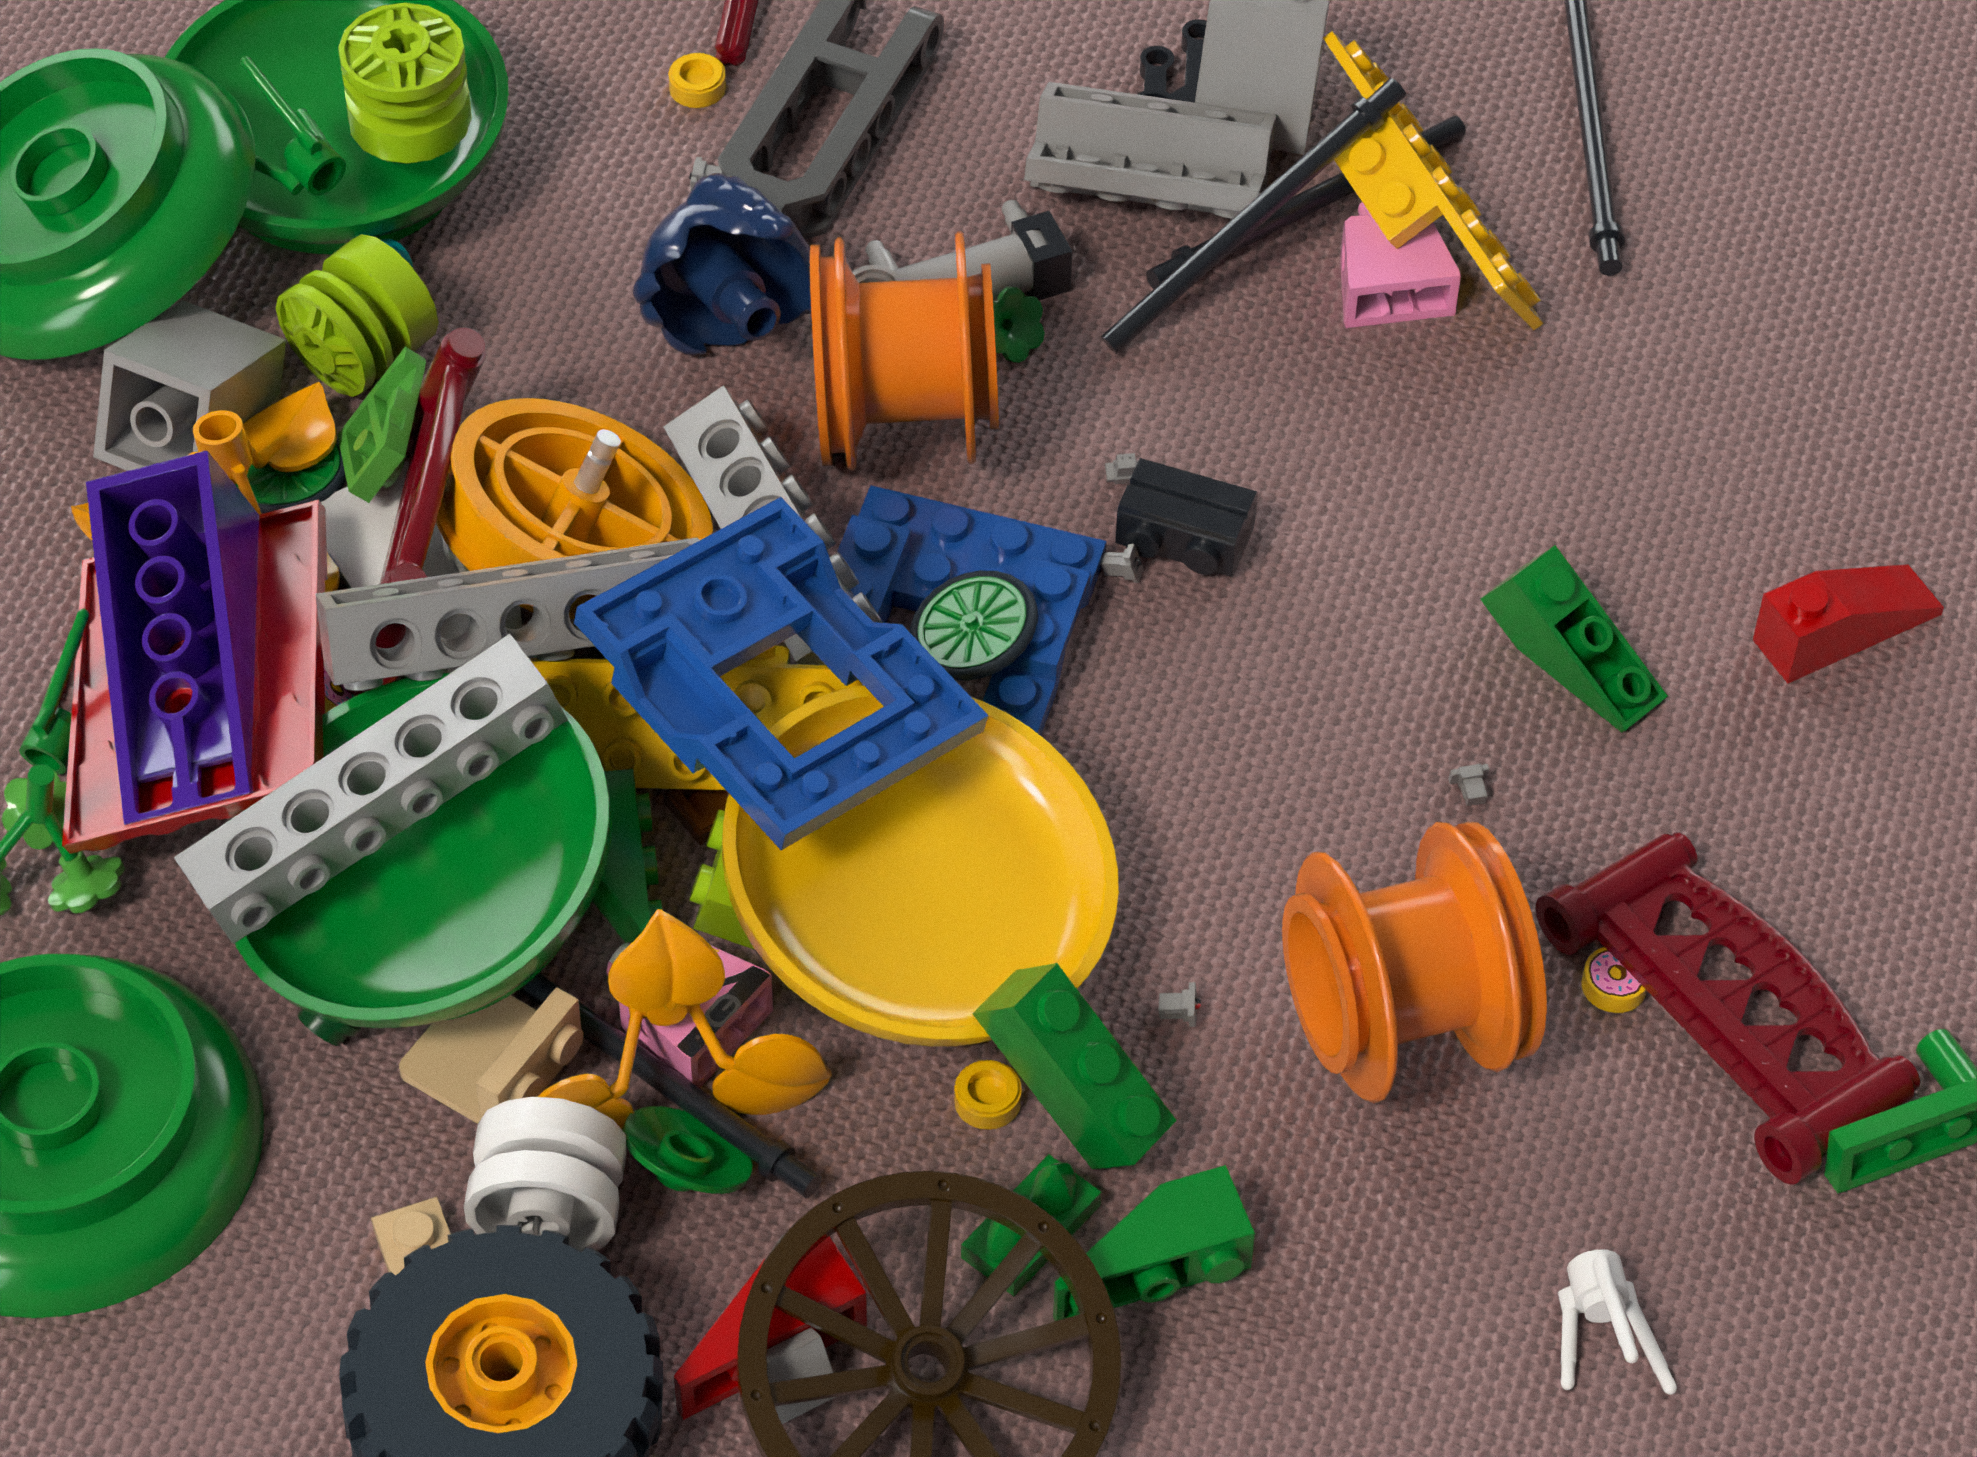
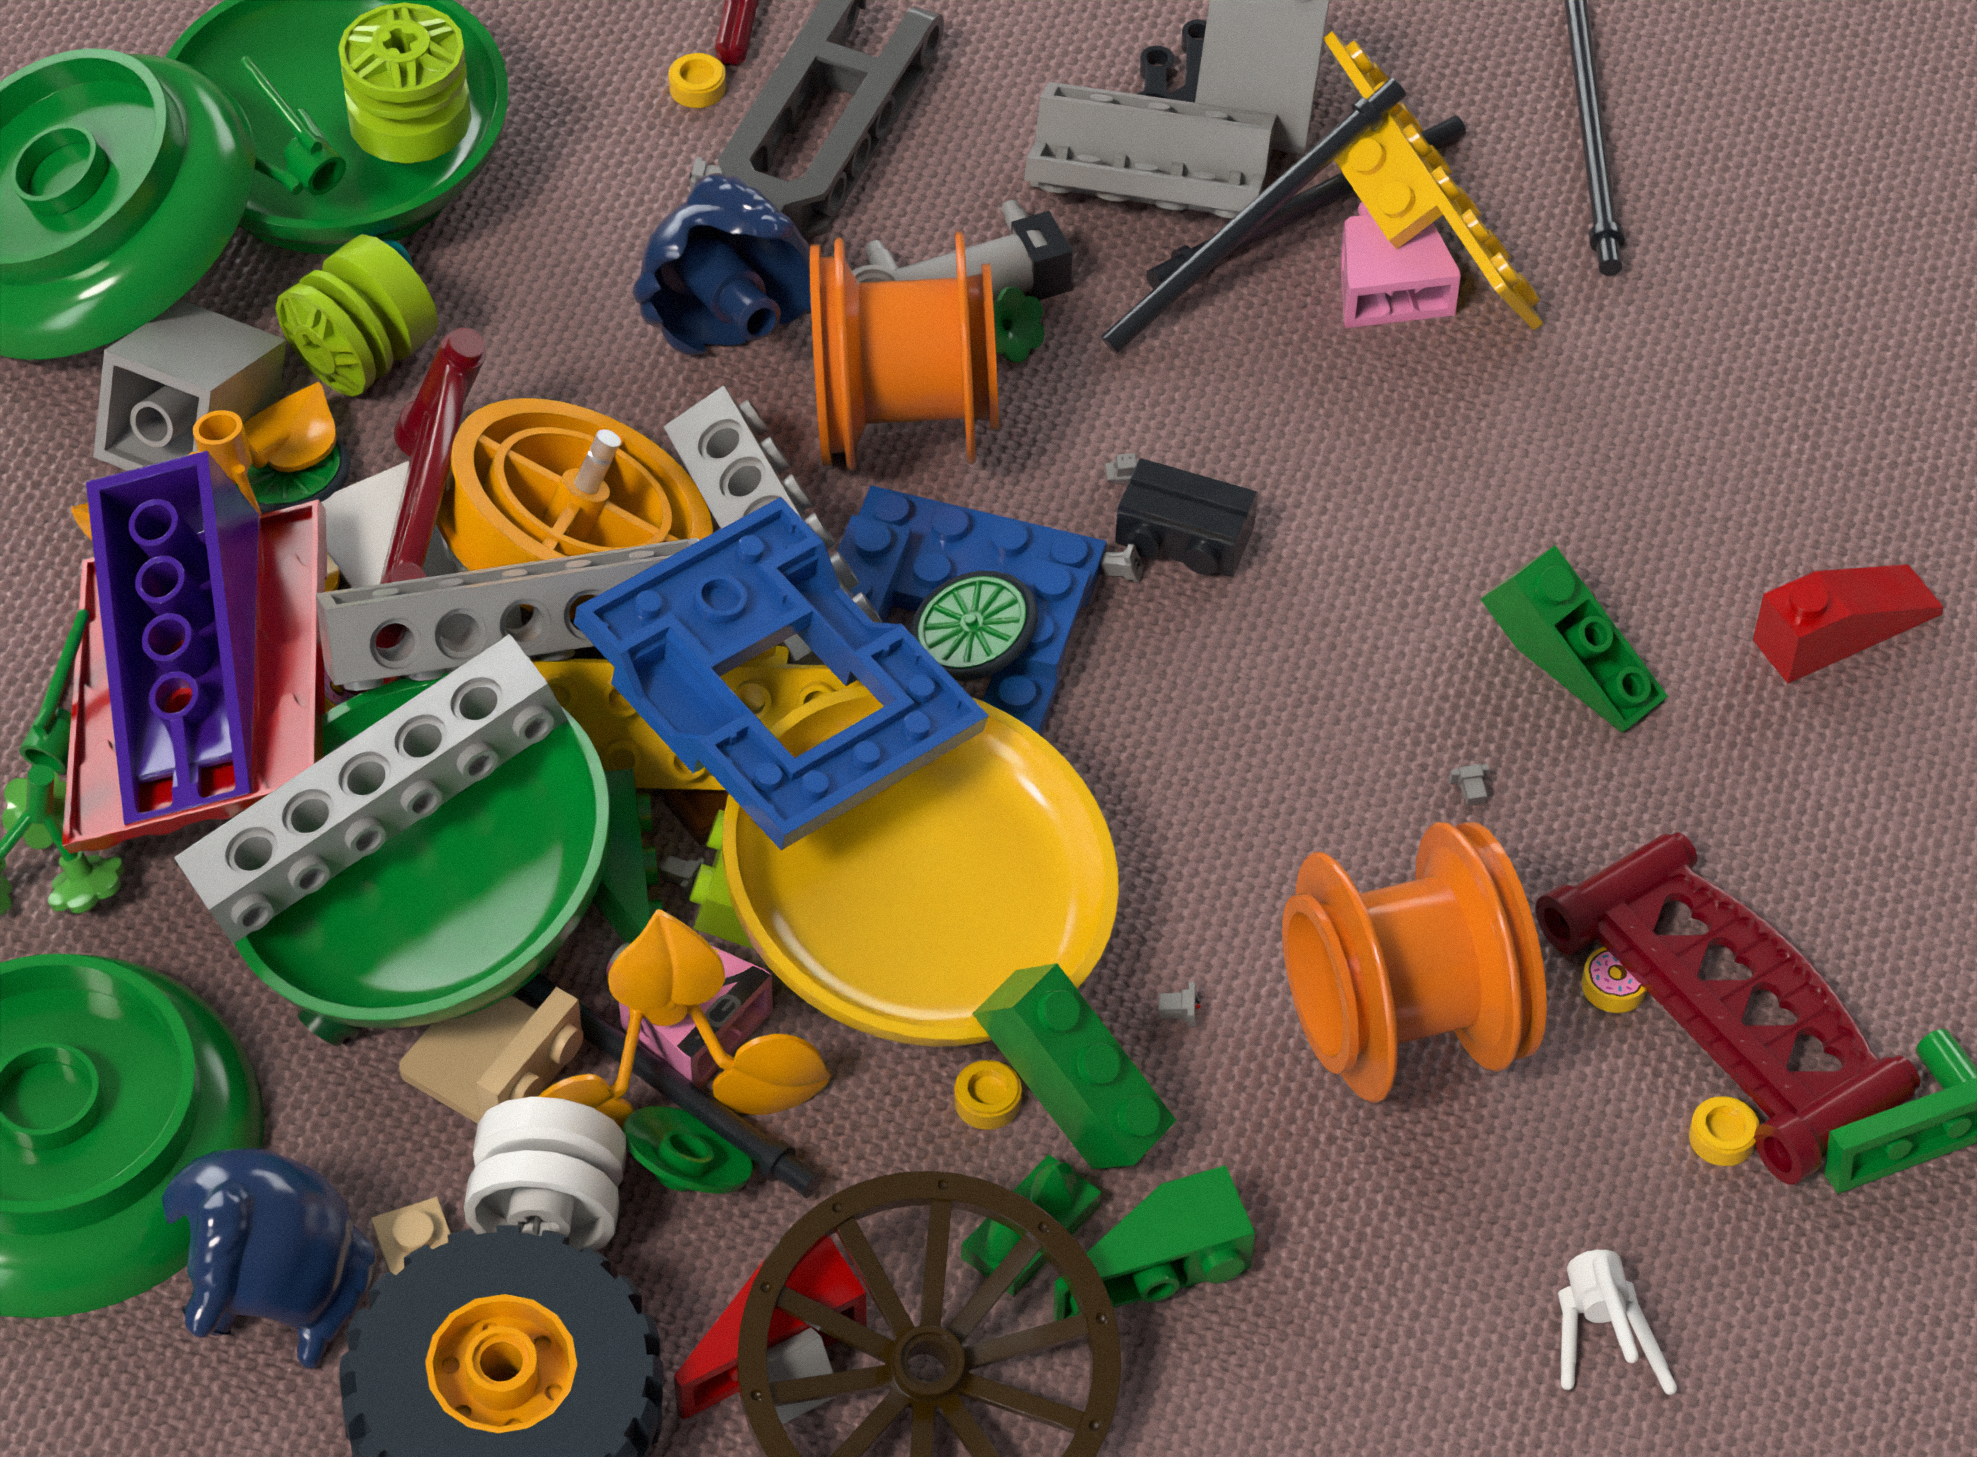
bright green wing [337,347,426,503] -> none
none -> dark blue piece [162,1148,377,1369]
none -> light grey piece [660,855,706,899]
none -> yellow tile [1689,1096,1759,1166]

